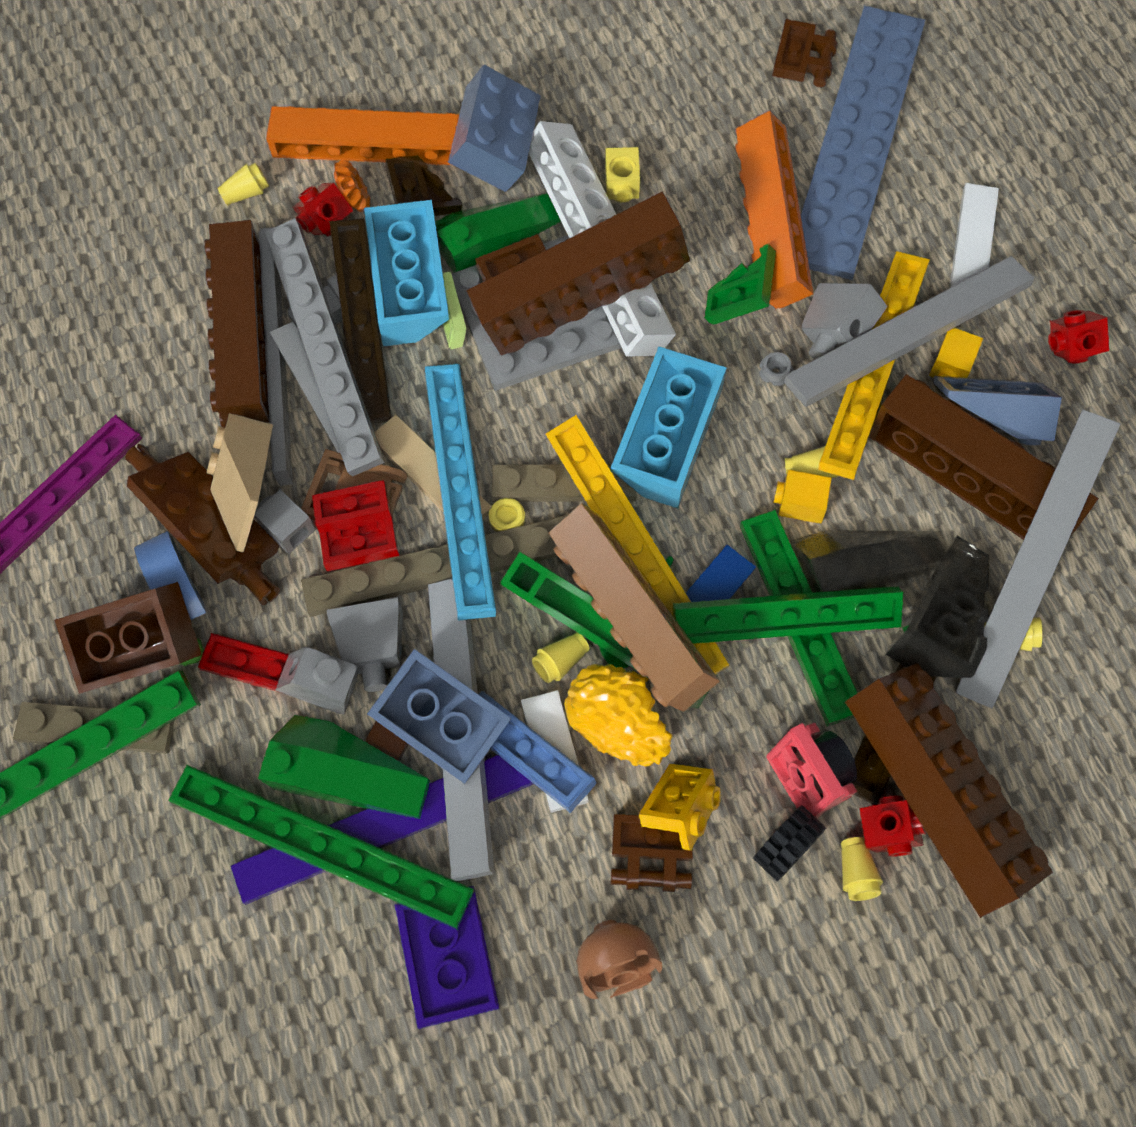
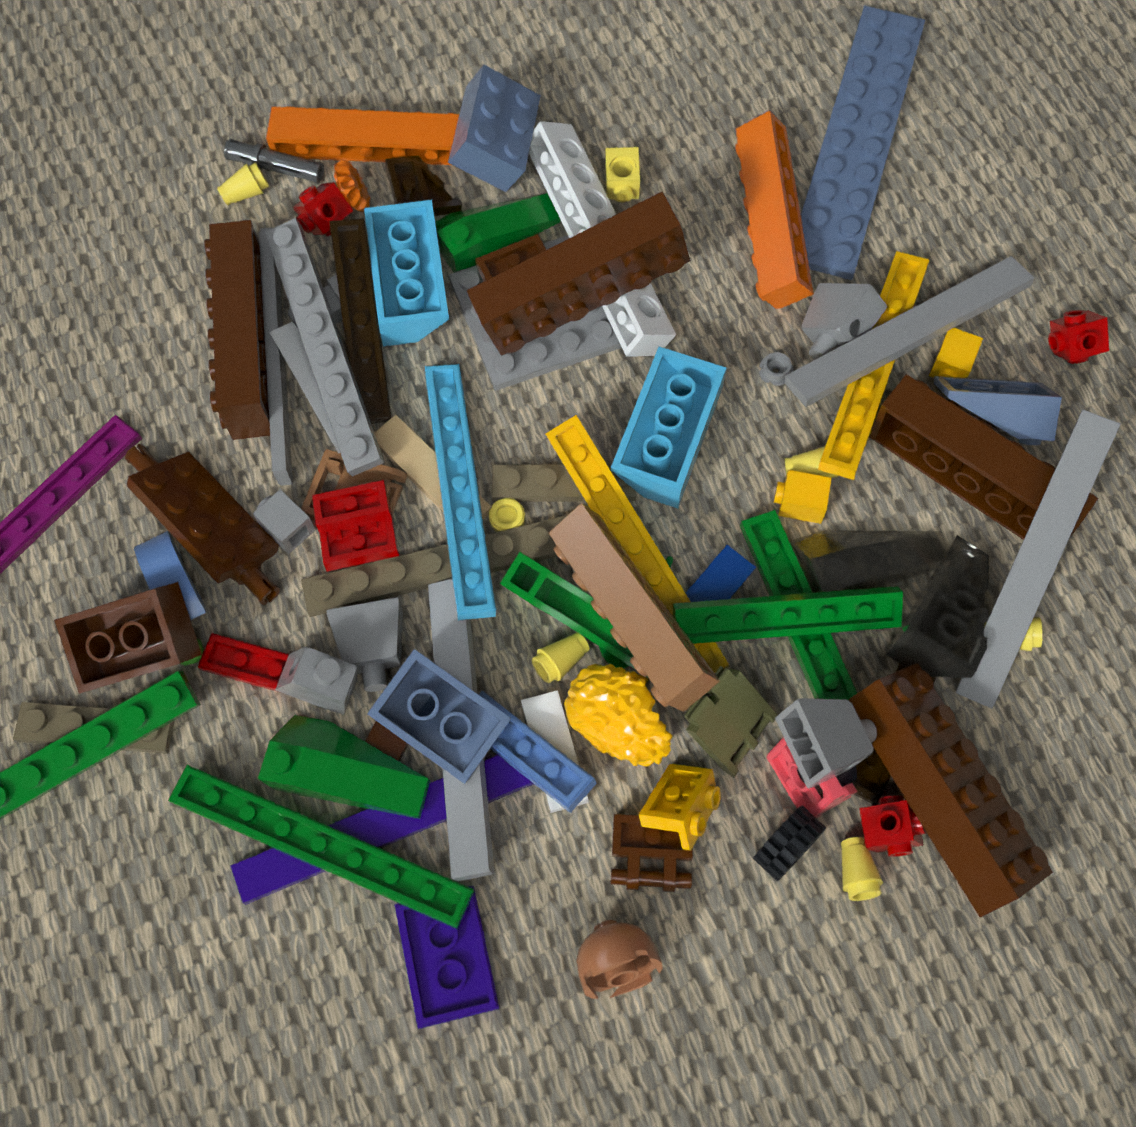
tan slope [207,413,273,552] -> none
yellowish green tile [442,272,466,349] -> none
green wing [704,244,776,325] -> none
reddish brown plate [772,19,838,87] -> none
white tile [949,183,999,288] -> none
none -> dark grey pin [224,138,324,184]
none -> olive plate [684,666,778,778]
none -> light grey torso [775,698,877,789]

